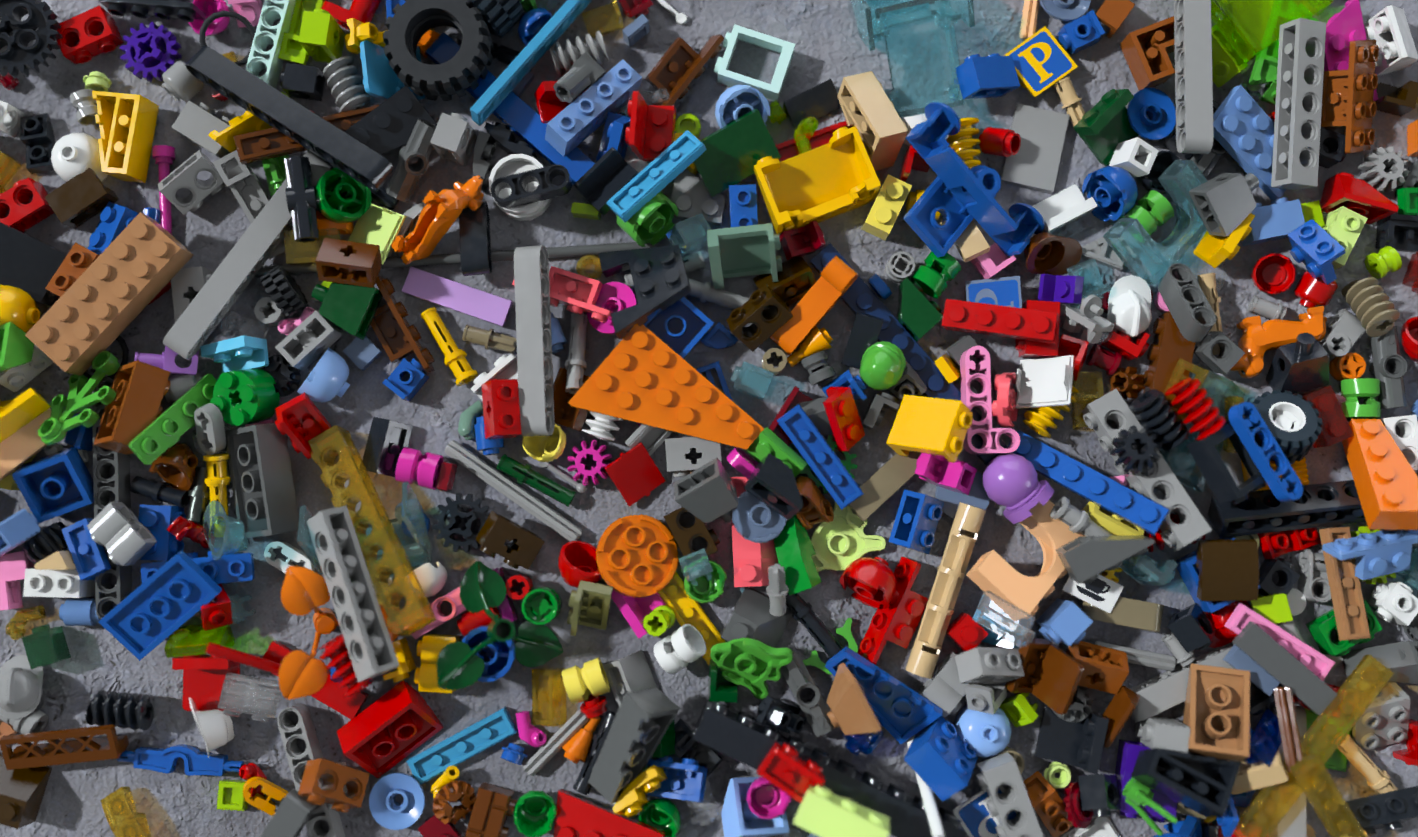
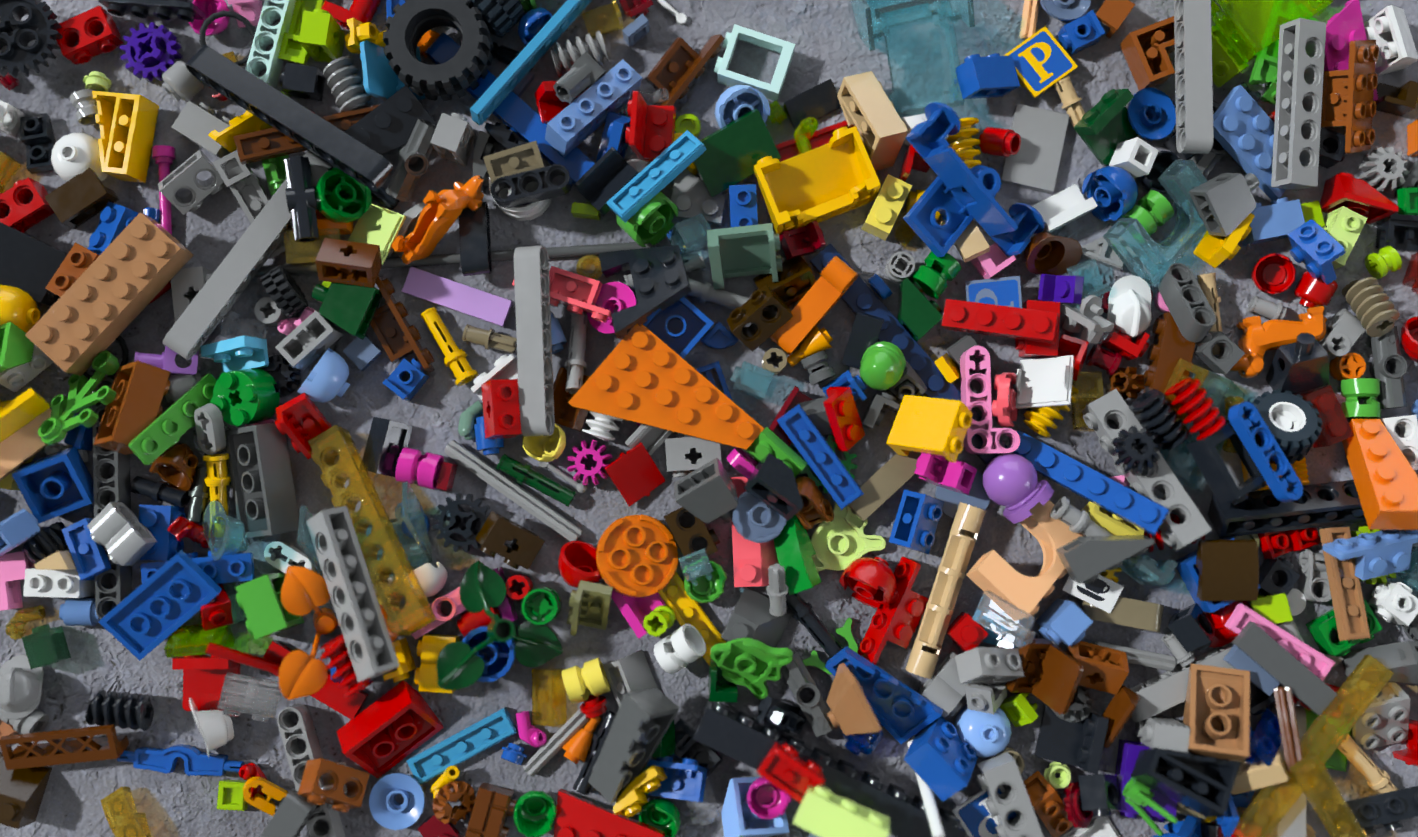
none -> bright green brick [236,572,305,640]
none -> dark tan panel [483,140,545,183]
none -> clear yellow tile [894,210,916,249]

